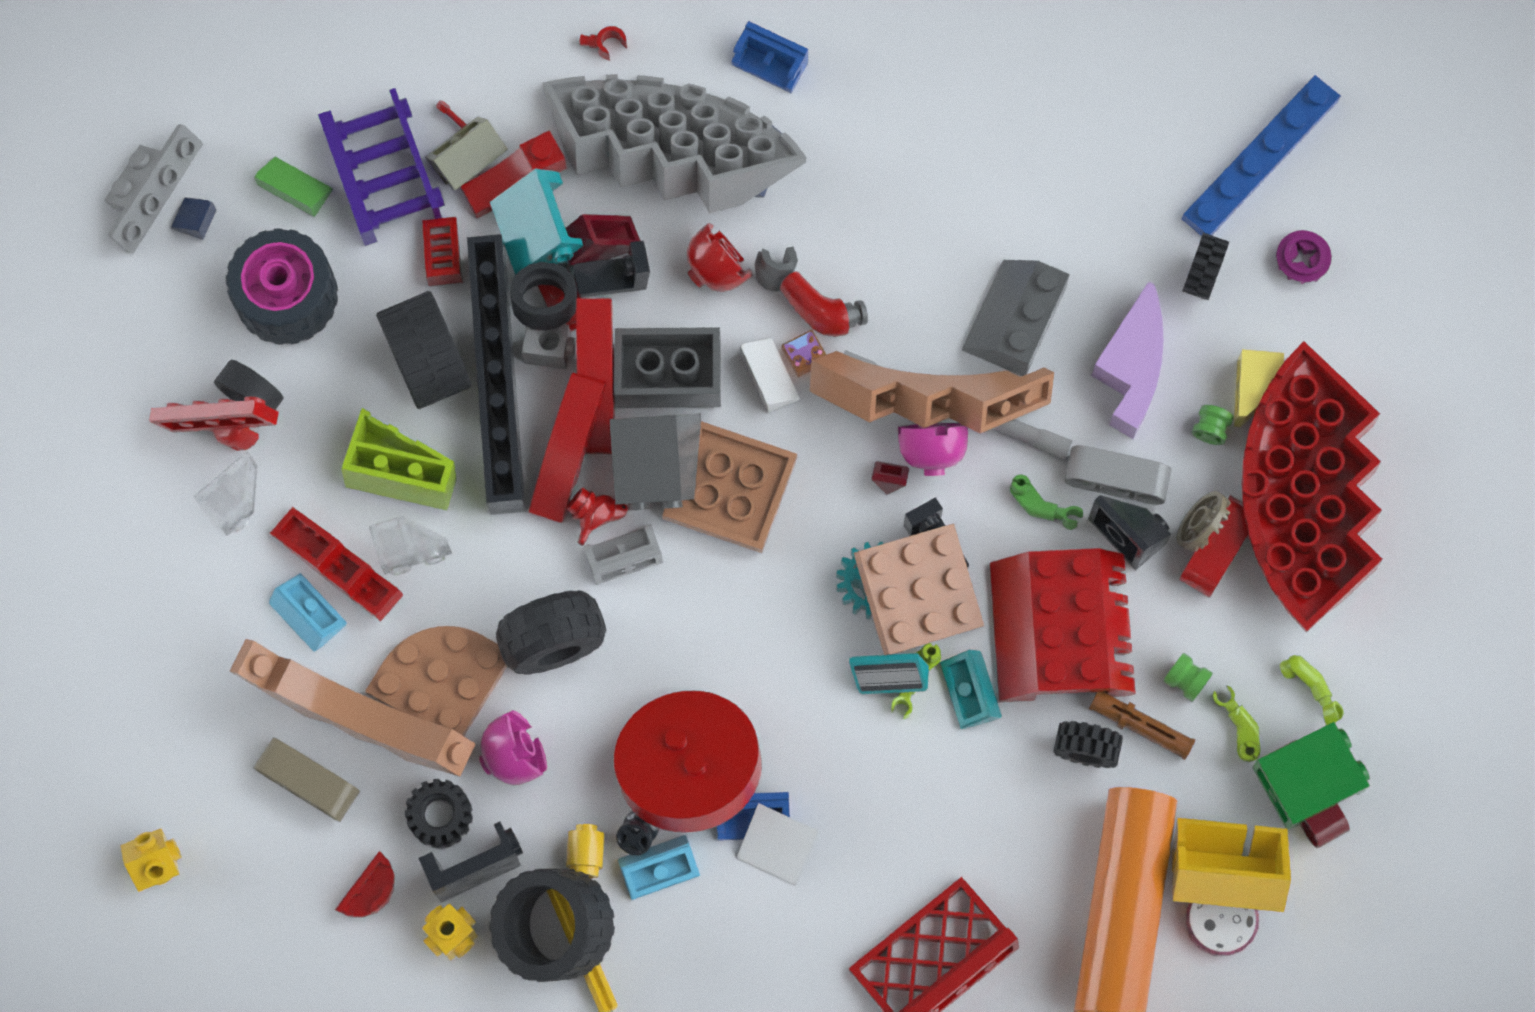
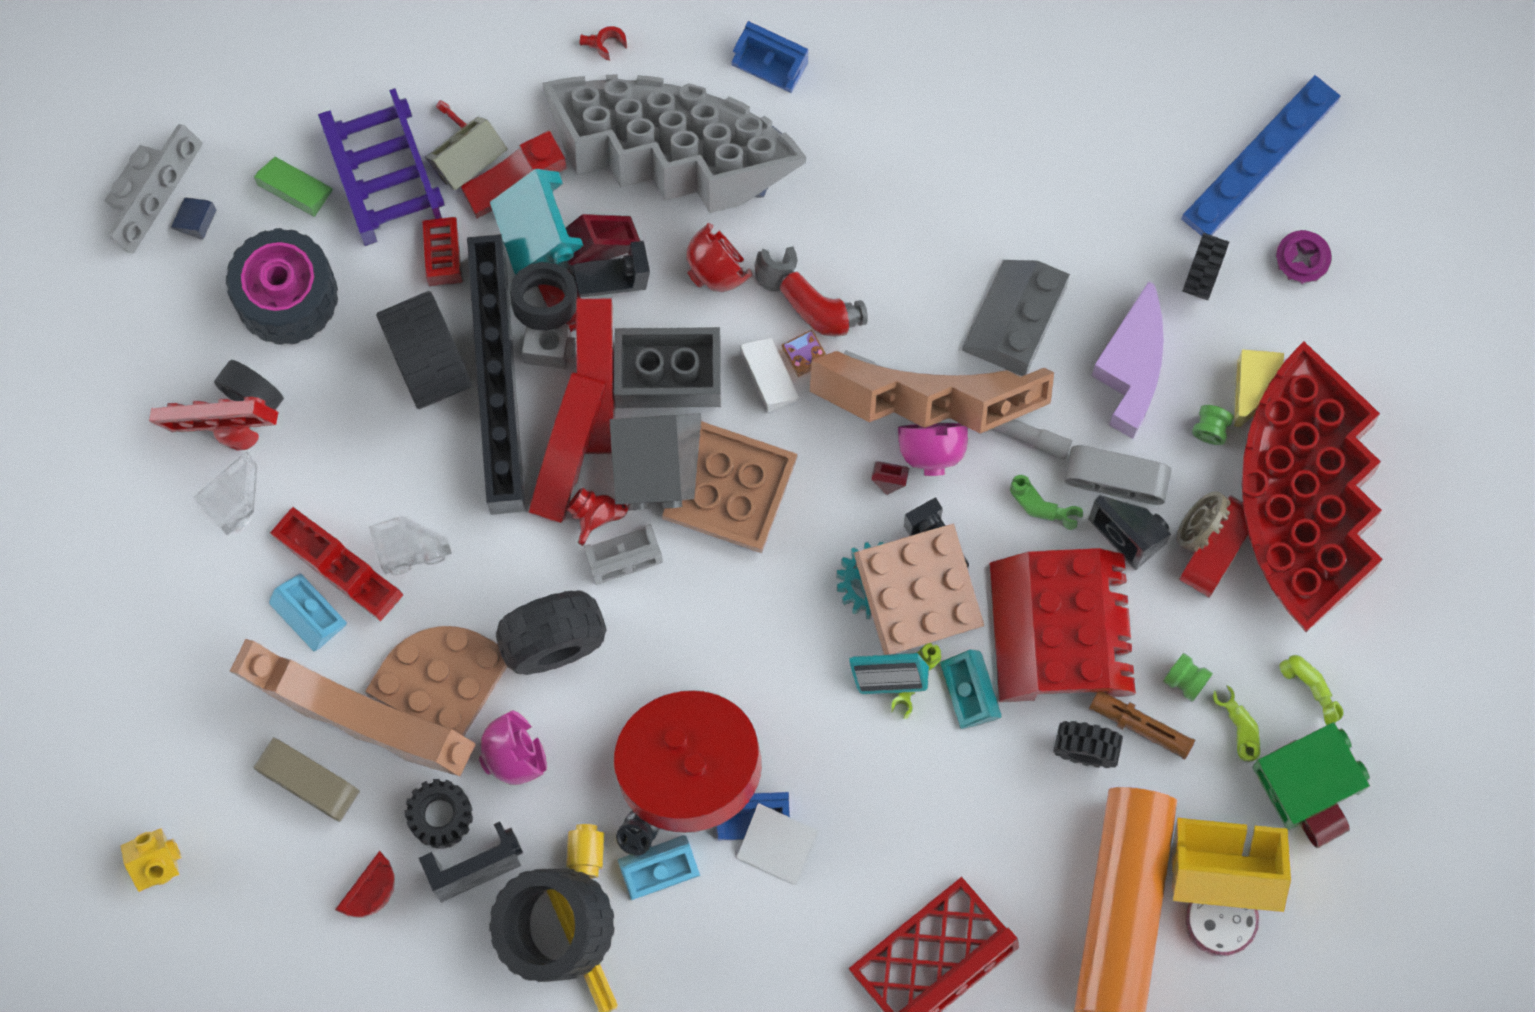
lime wedge [341,408,457,511] -> none
yellow brick [422,903,478,961] -> none

